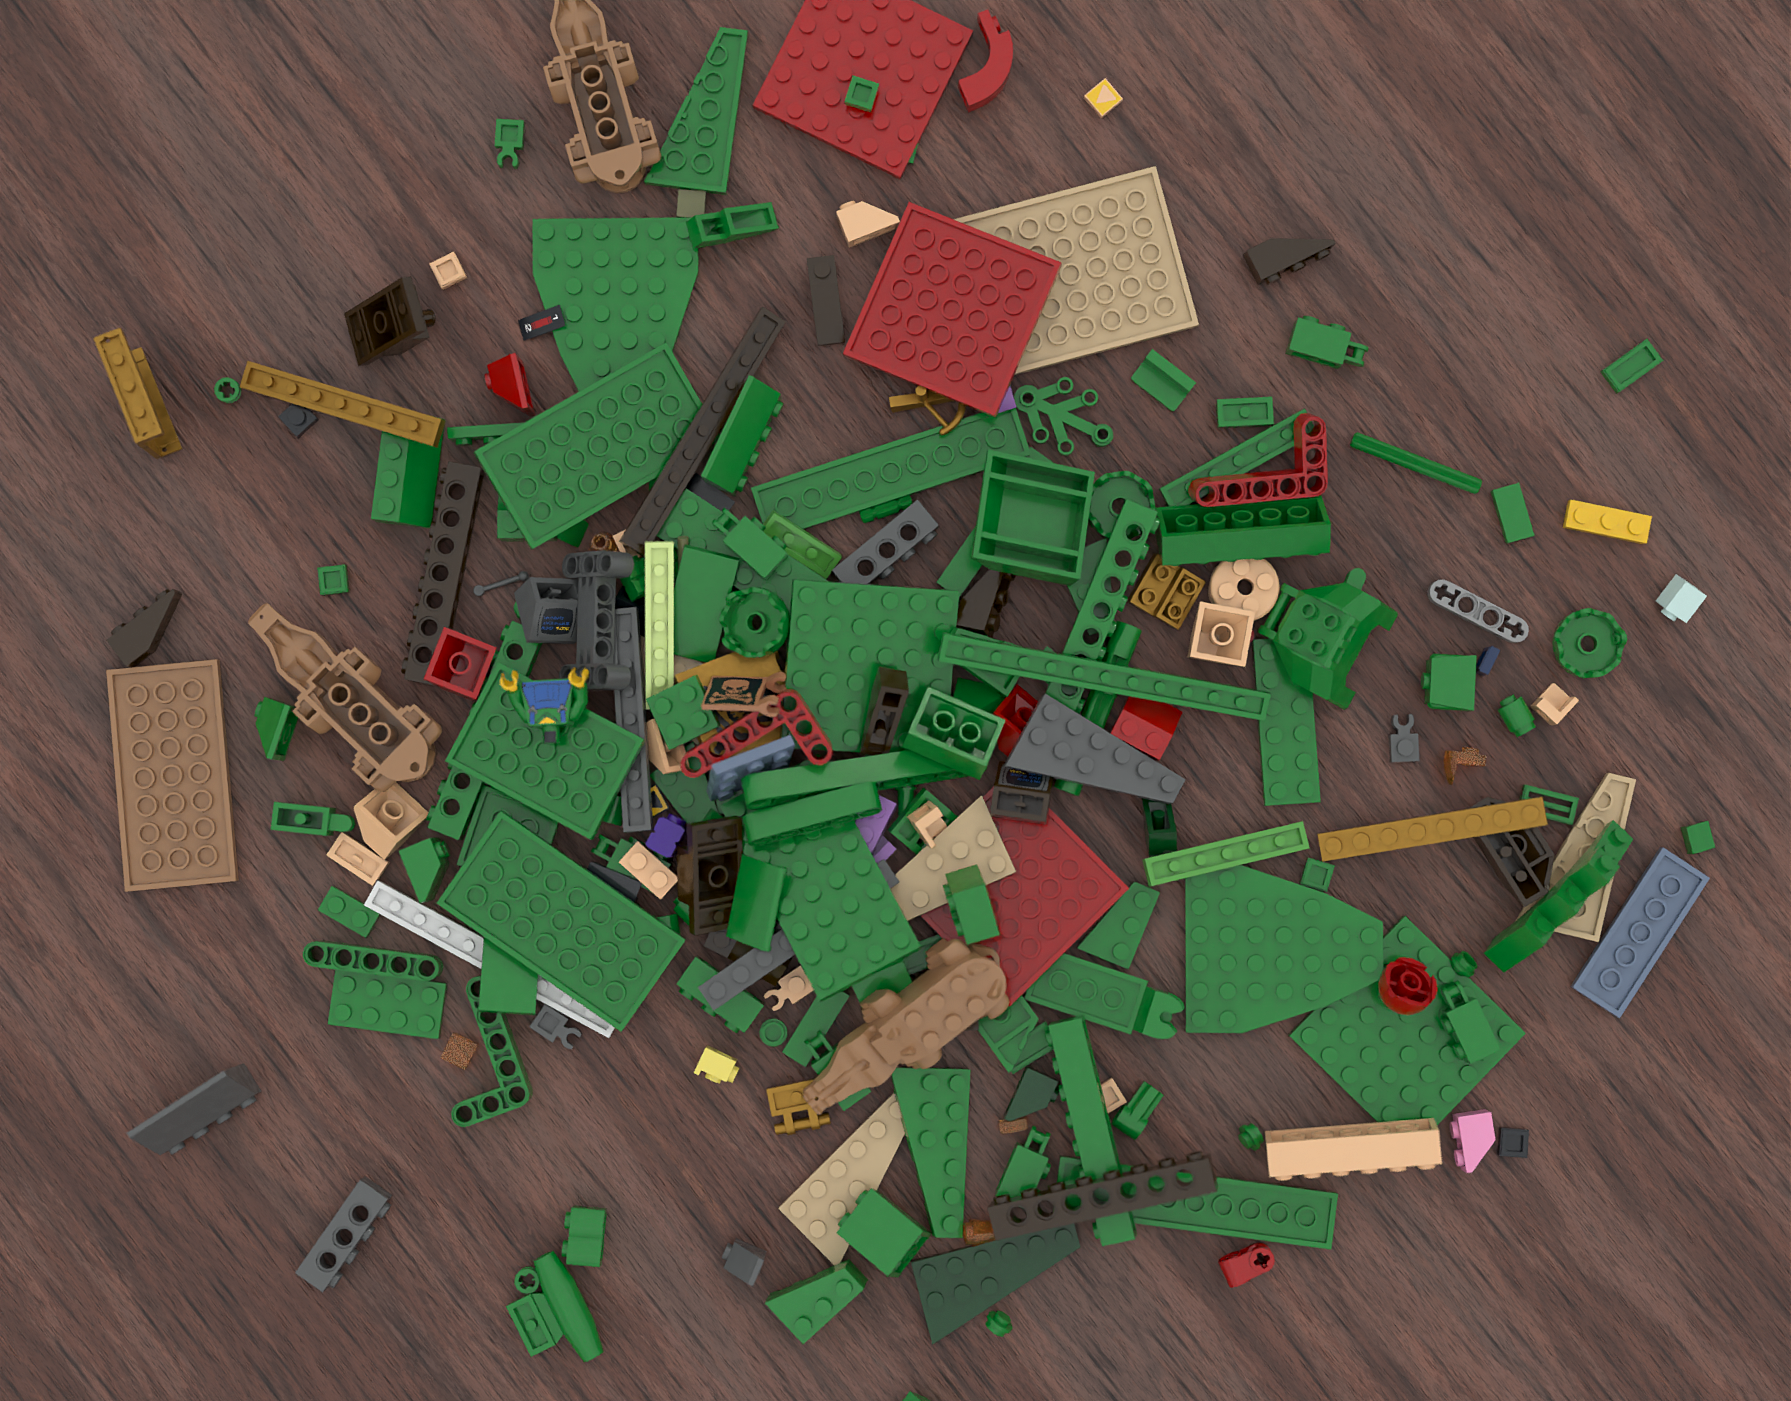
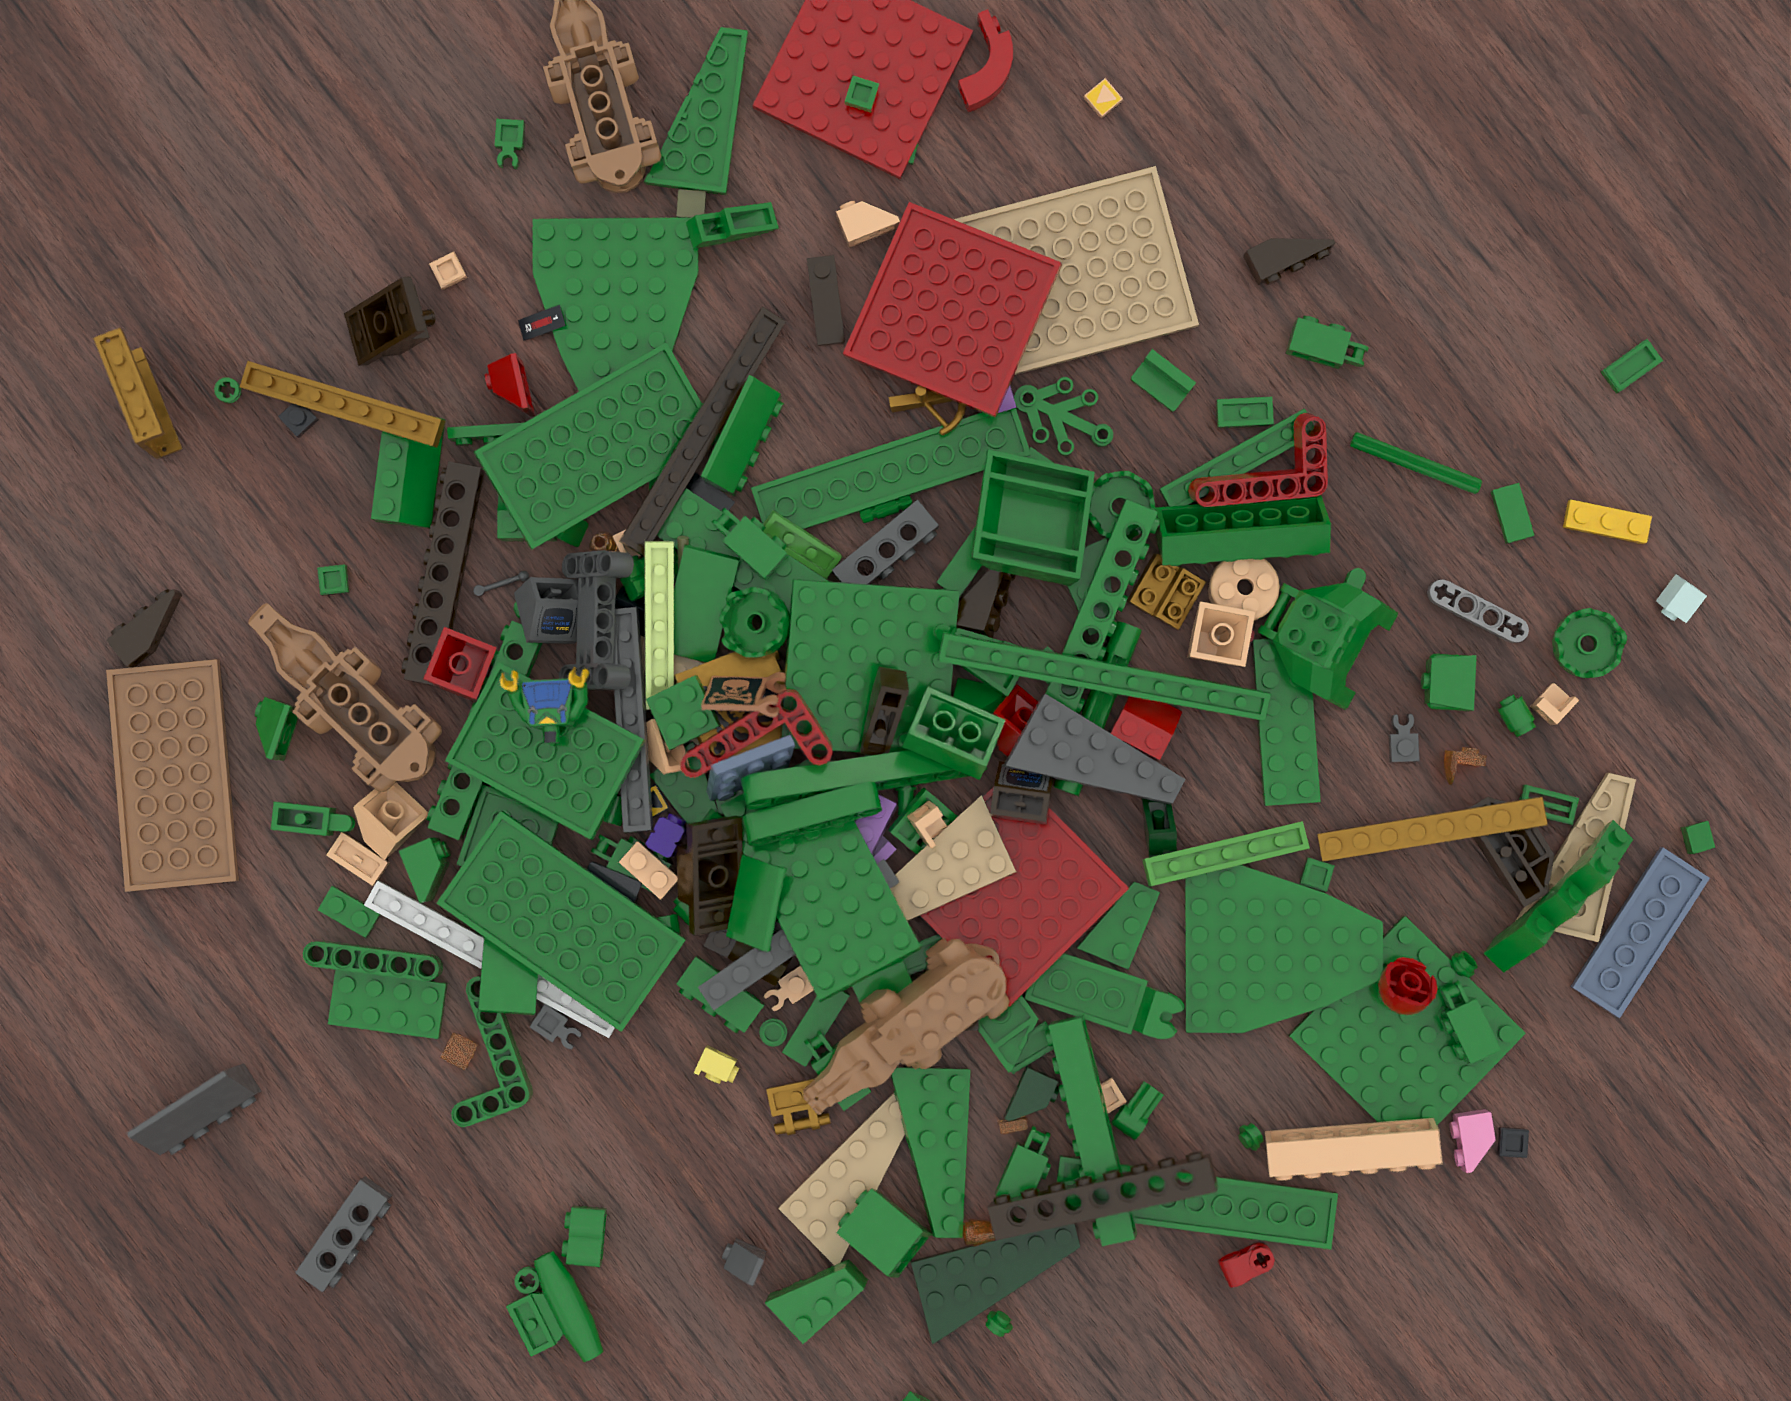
green brick [943,864,1000,945] -> none
dark blue tile [1476,646,1500,676] -> none

